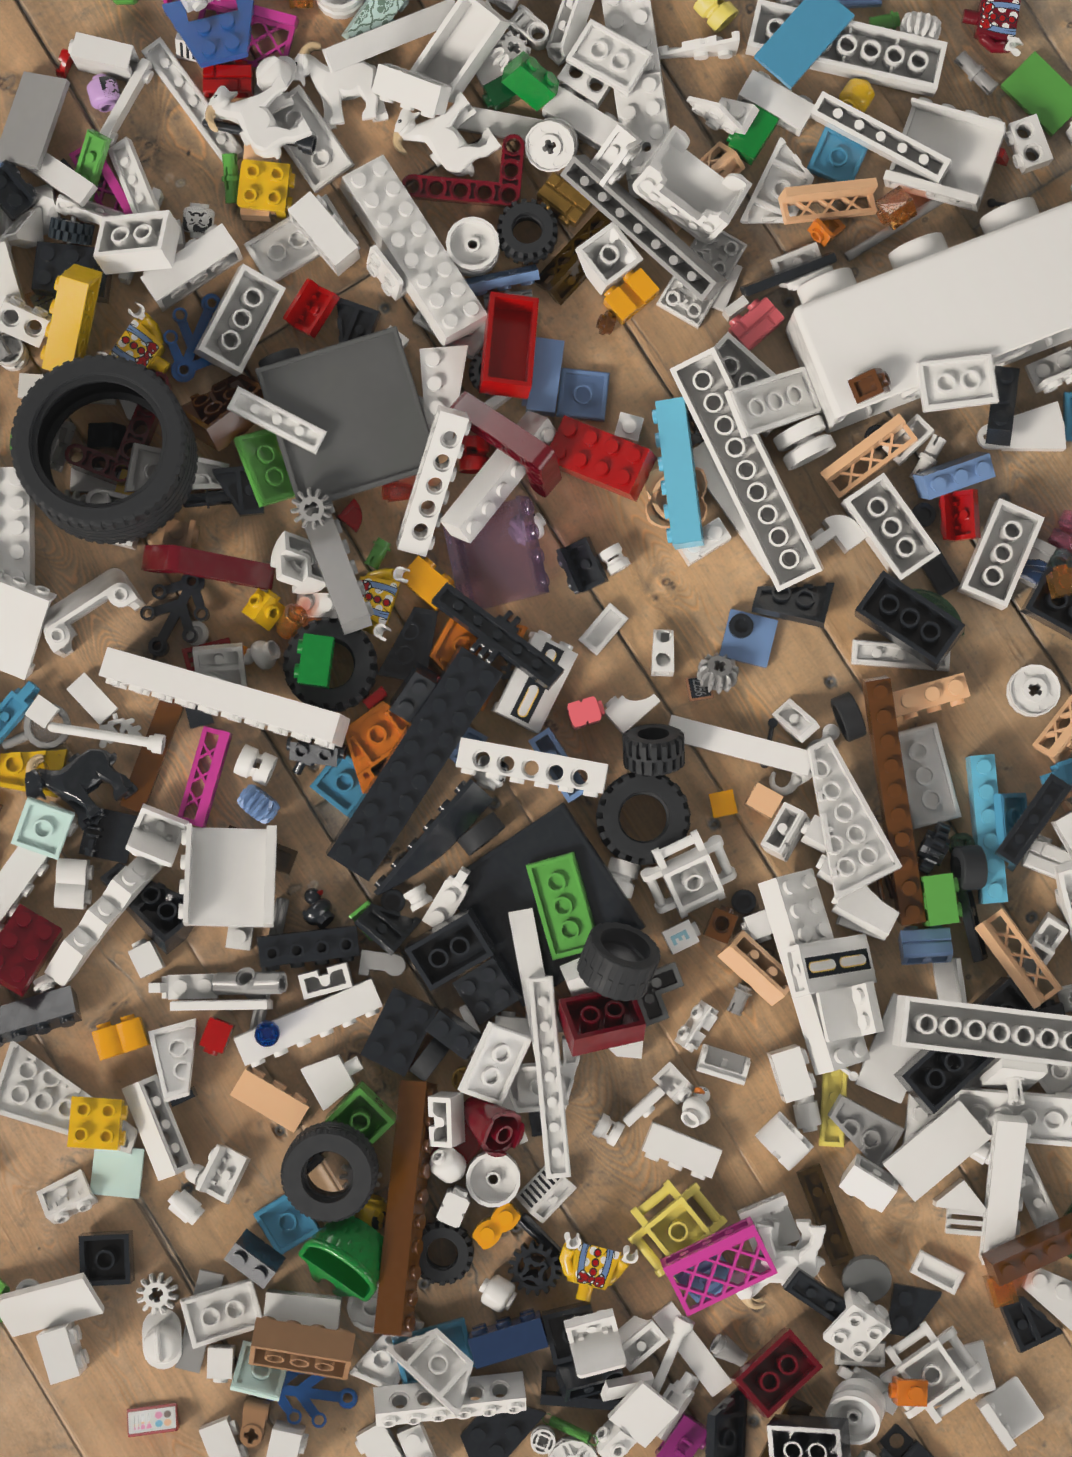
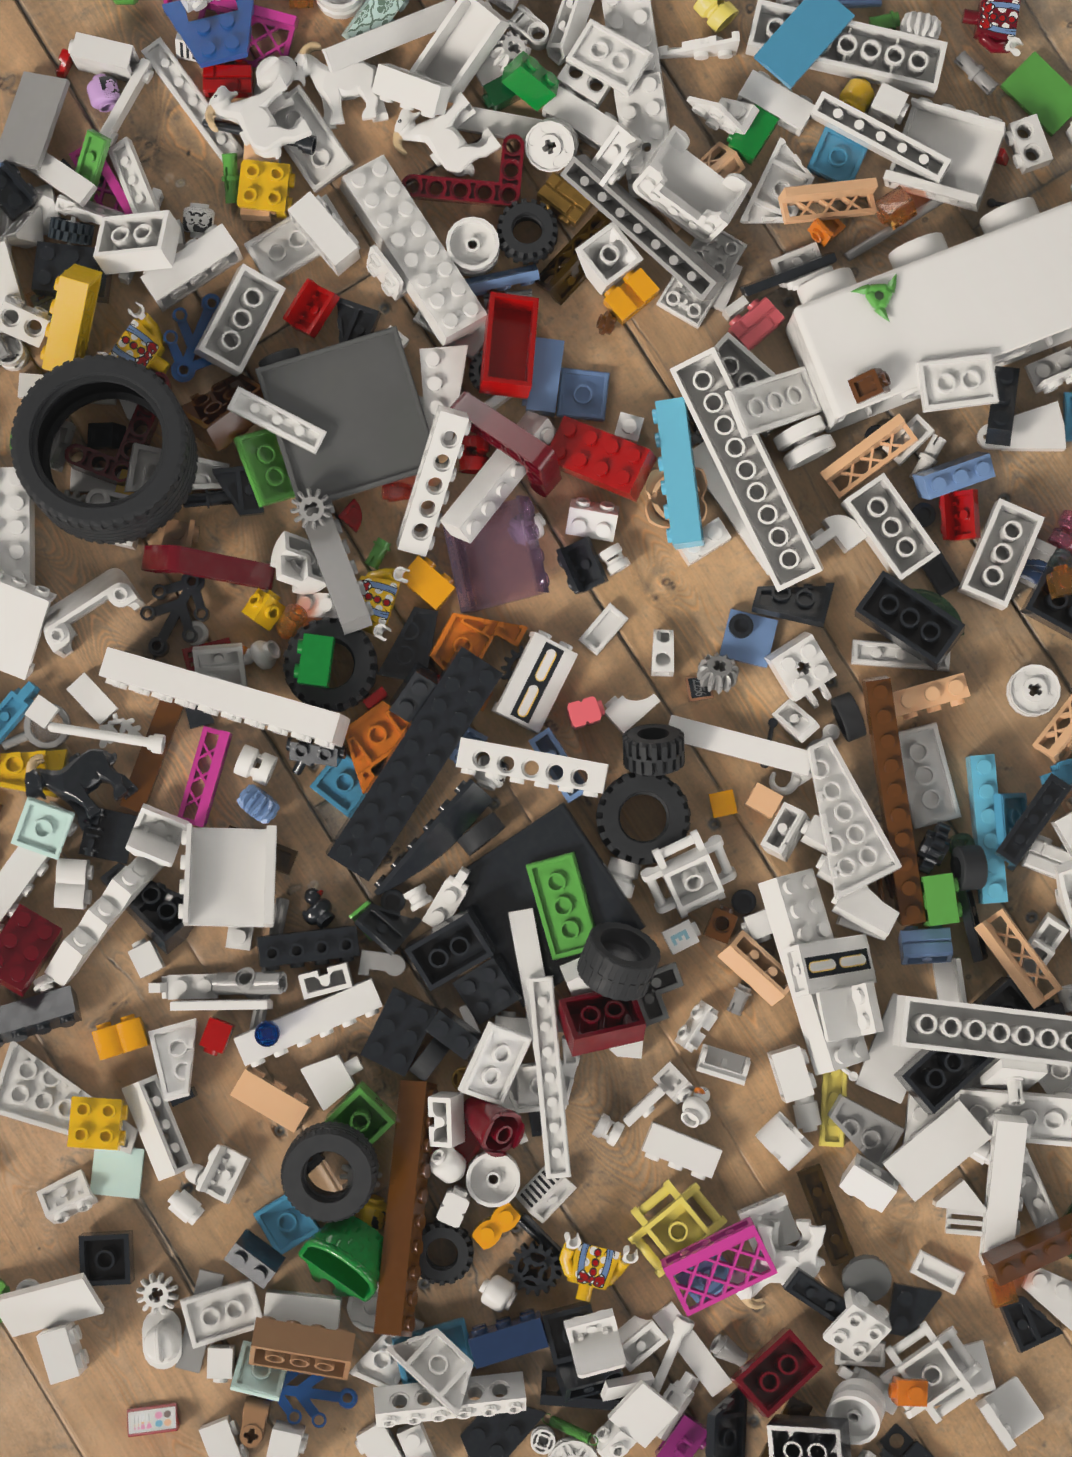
black hinge [431,582,564,691] -> none
none -> white bracket [565,497,619,542]
none -> white hinge [764,631,837,709]
none -> bright green piece [851,273,897,322]
none -> white brick [867,82,910,128]

